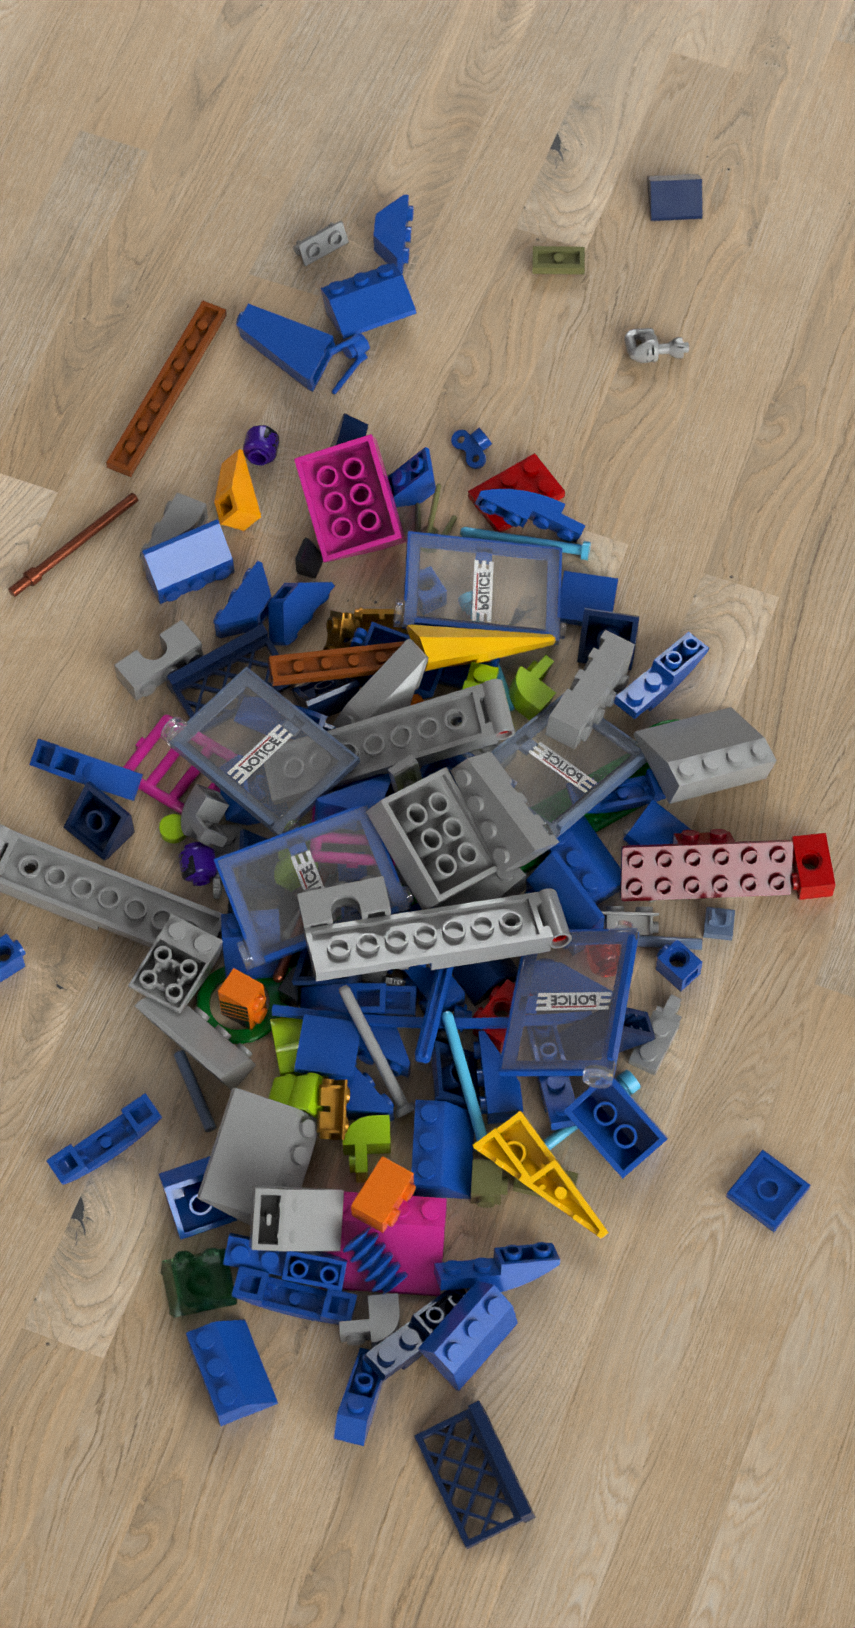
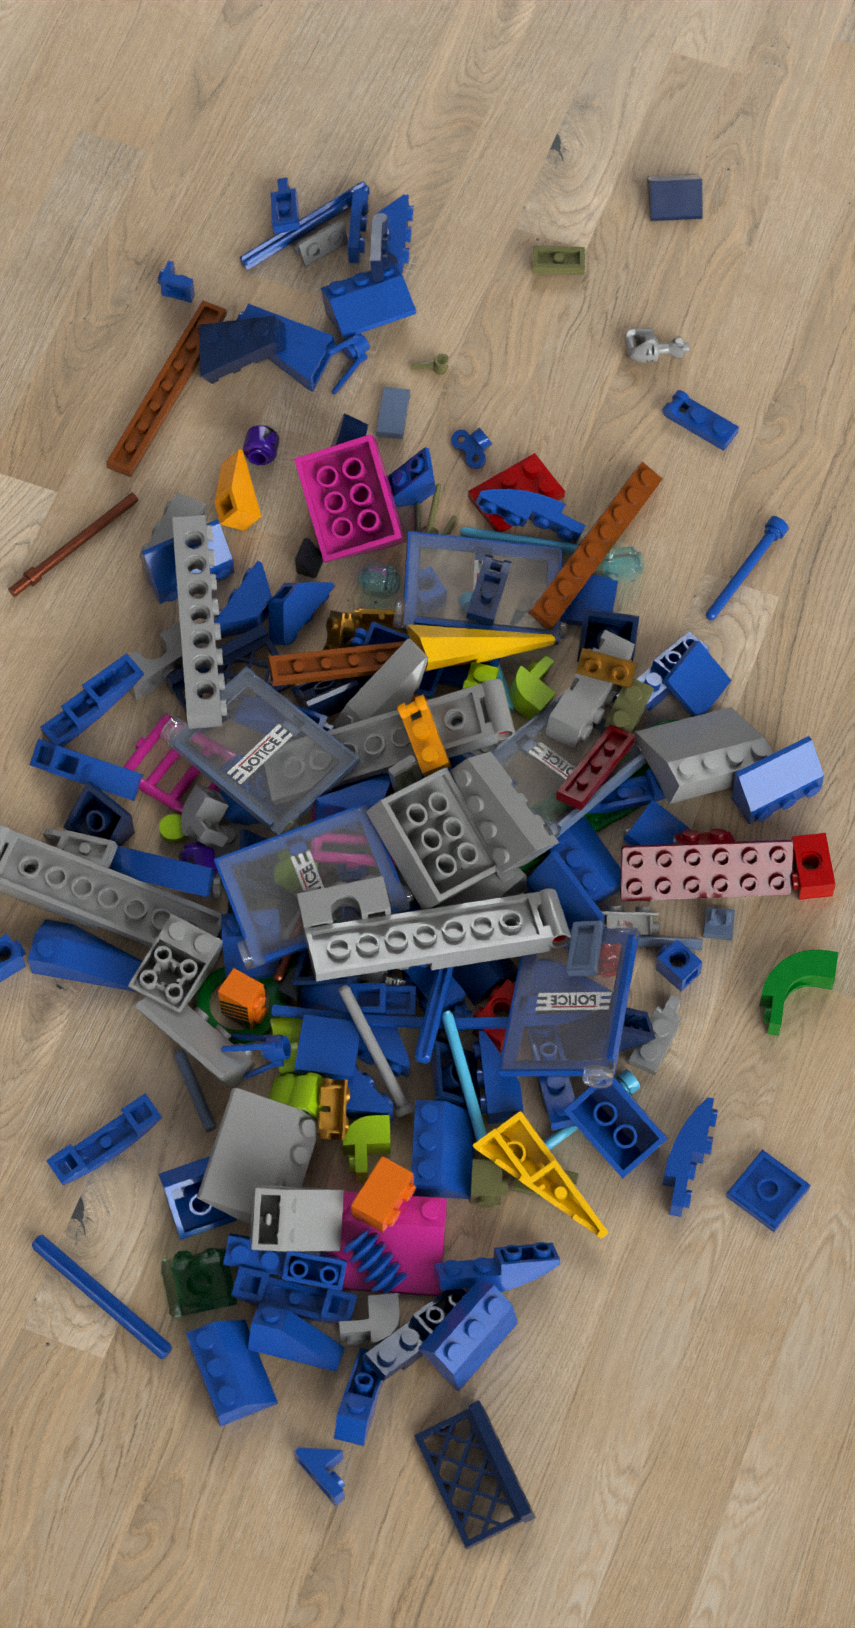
none -> blue wedge [28,919,143,993]
none -> blue axle [32,1235,172,1359]
none -> blue slope [40,653,144,747]
none -> light grey hinge [43,828,118,868]
none -> blue slope [110,846,215,897]
none -> blue bracket [158,260,195,303]
none -> light grey brick [172,515,227,729]
none -> dark blue wedge [199,316,286,384]
none -> blue plant [221,1033,291,1079]
none -> blue axle [240,182,370,269]
none -> blue slope [248,1303,345,1372]
none -> blue hinge [271,177,300,234]
none -> blue slope [294,1448,345,1506]
none -> blue plate [348,188,369,263]
none -> clear light blue head [358,561,401,599]
none -> dark blue plate [370,213,391,282]
none -> sand blue tile [376,387,410,439]
none -> light orange plate [397,695,451,777]
none -> olive hand [411,354,449,375]
none -> dark blue plate [466,554,512,626]
none -> dark orange plate [528,462,662,630]
none -> dark red plate [556,724,636,810]
none -> sand blue tile [566,920,604,977]
none -> pearl gold hinge [576,648,637,688]
none -> clear light blue head [603,546,645,583]
none -> olive plate [604,678,654,734]
none -> blue plate [662,390,739,451]
none -> blue tile [662,641,732,717]
none -> blue slope [663,1097,718,1217]
none -> blue piece [706,516,789,620]
none -> slope [731,736,824,824]
none -> green arch [759,949,838,1036]

